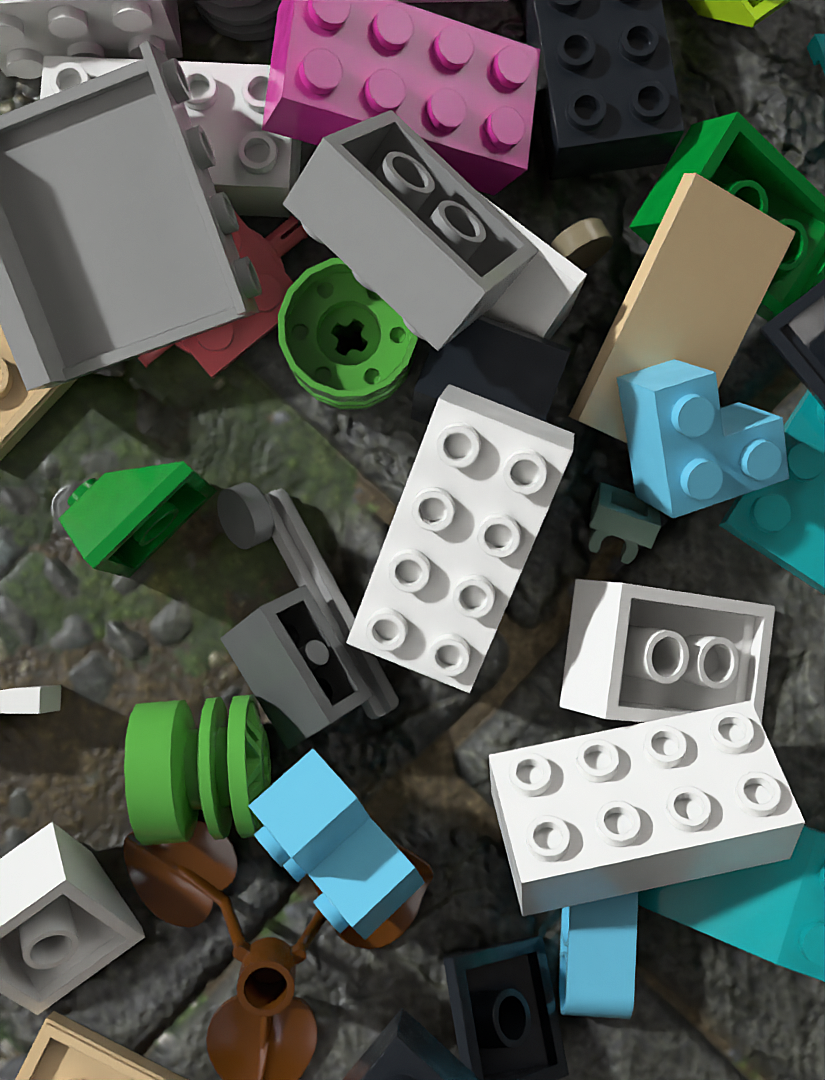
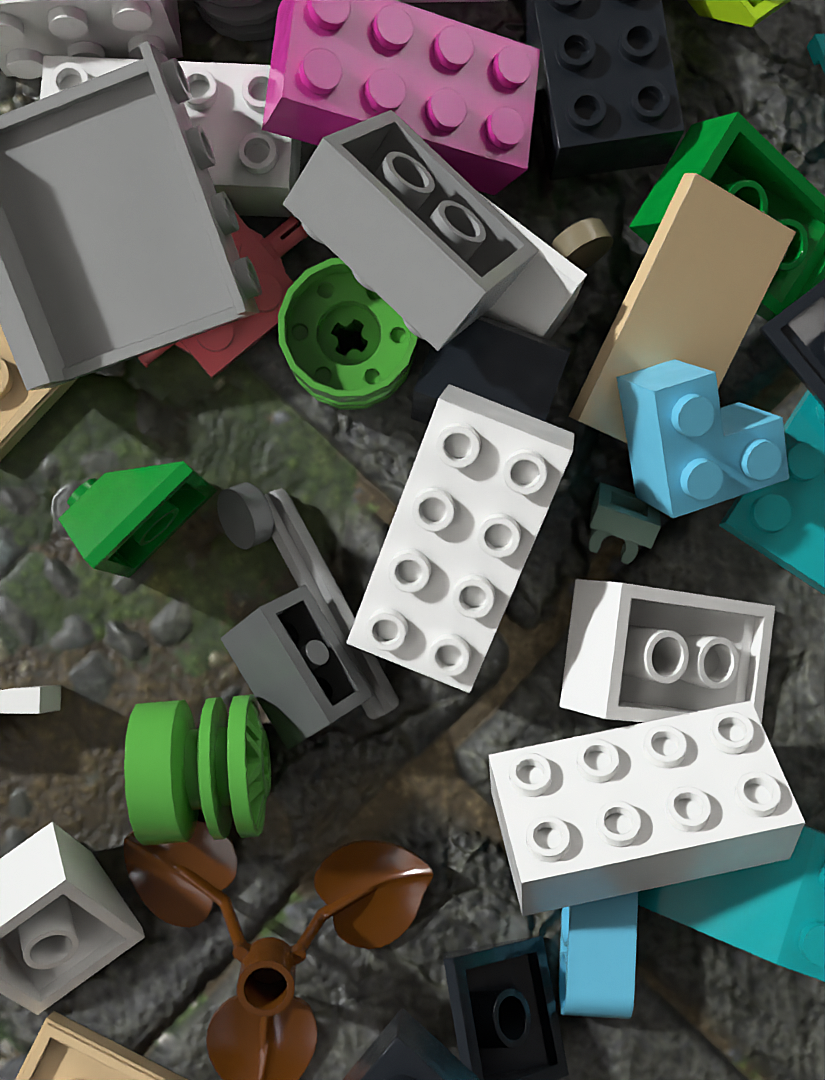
medium azure brick [248,749,425,940] -> none

